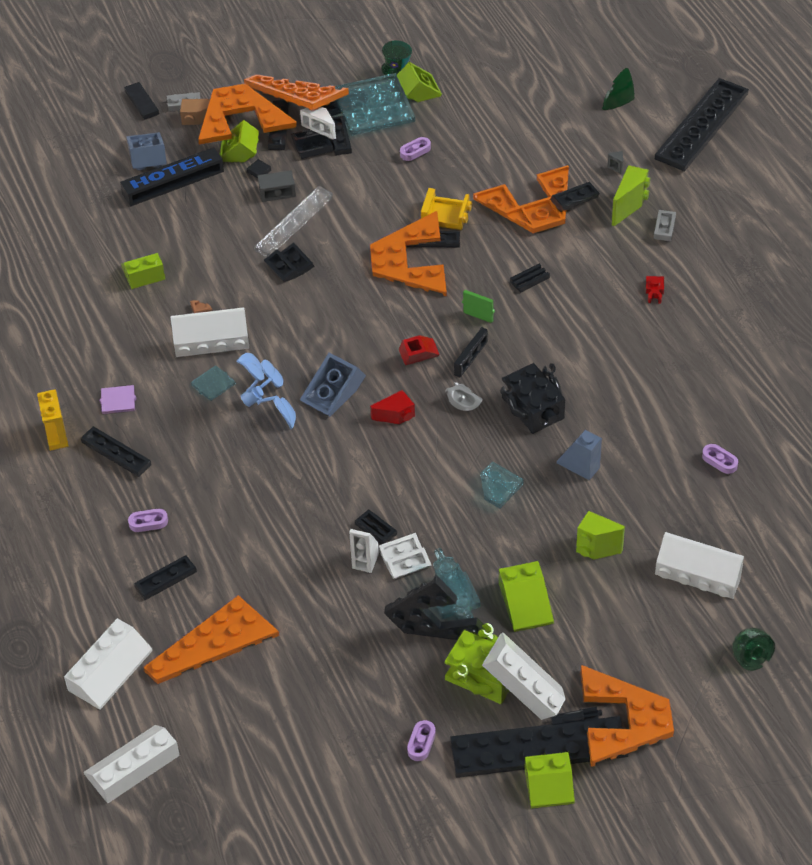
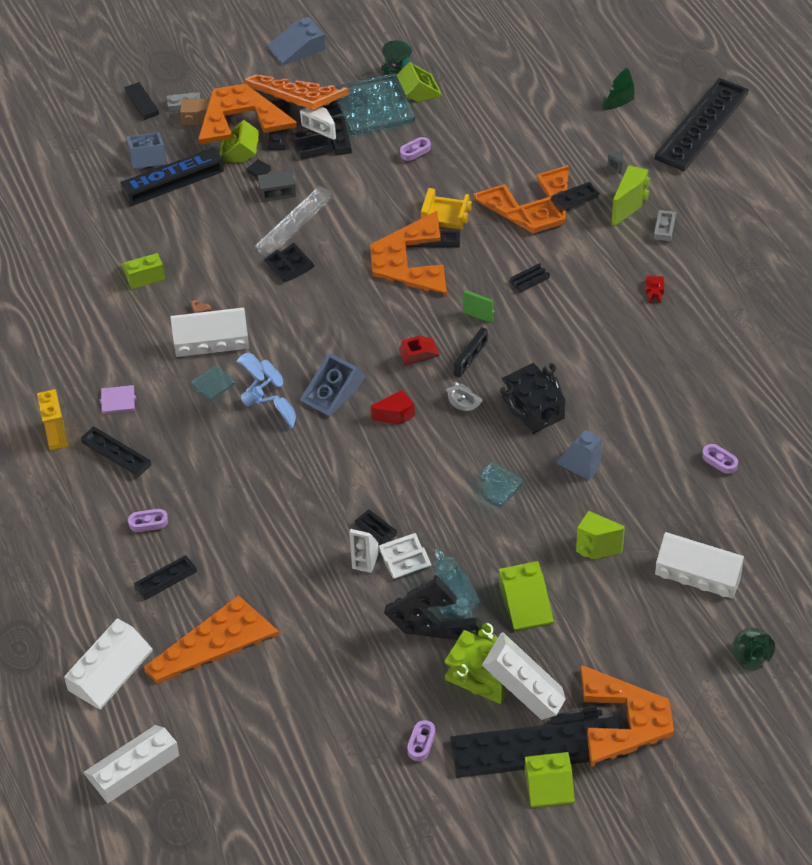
none -> sand blue slope [268,17,325,66]

